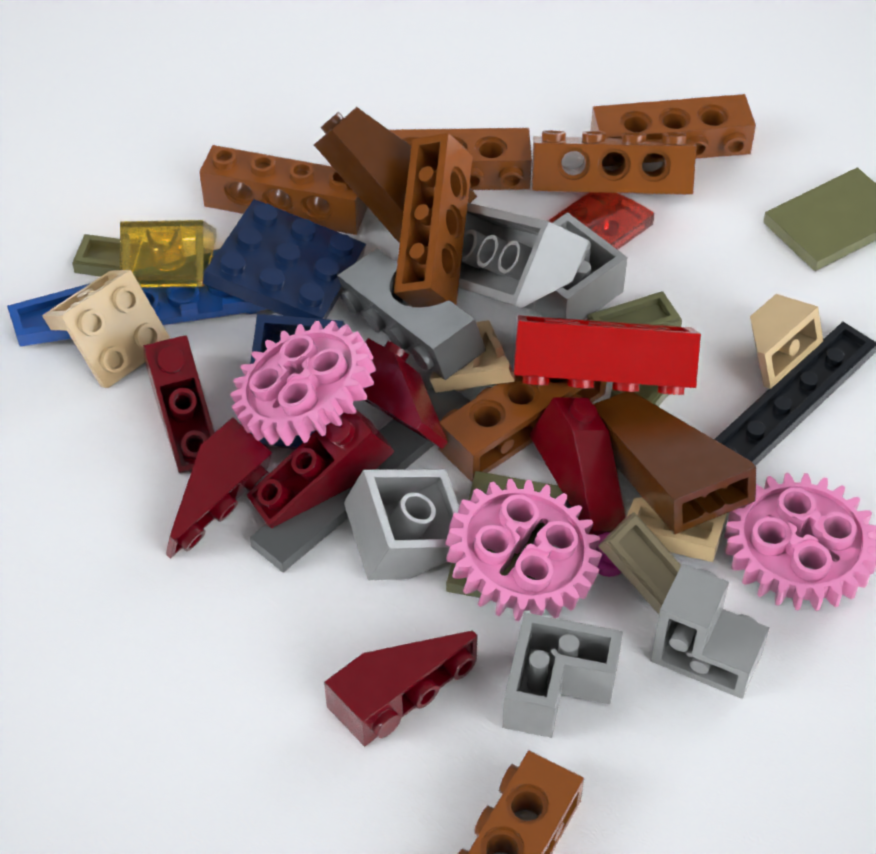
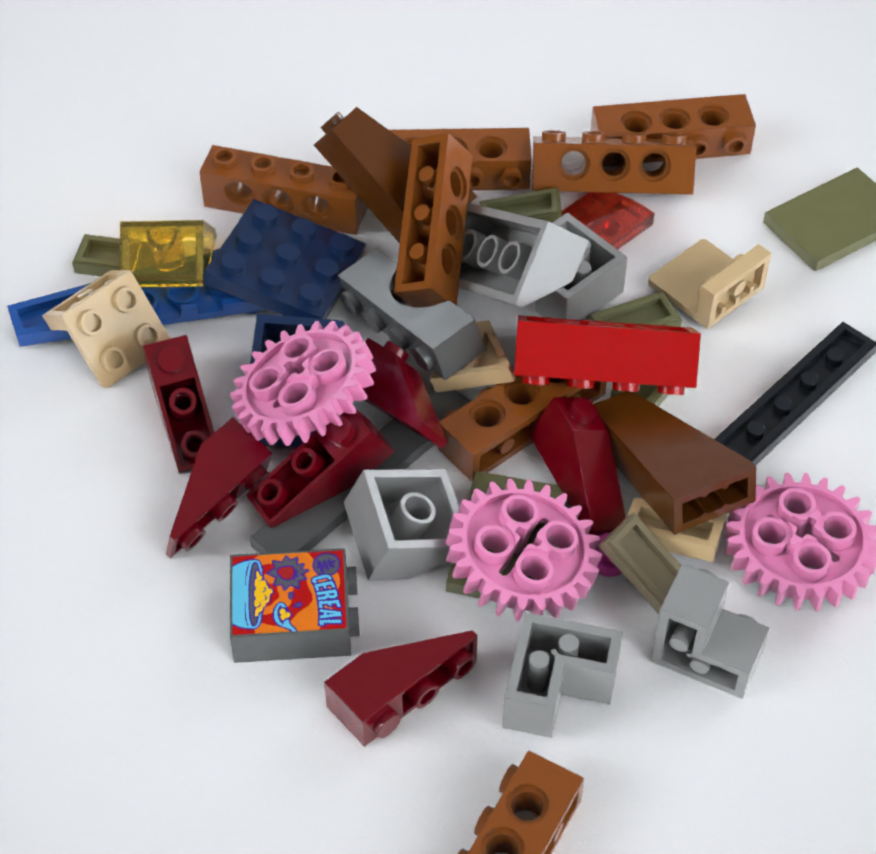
tan slope [750,294,823,389] -> none
none -> brick [230,548,360,663]
none -> olive tile [479,187,563,223]
none -> tan bracket [648,239,771,329]

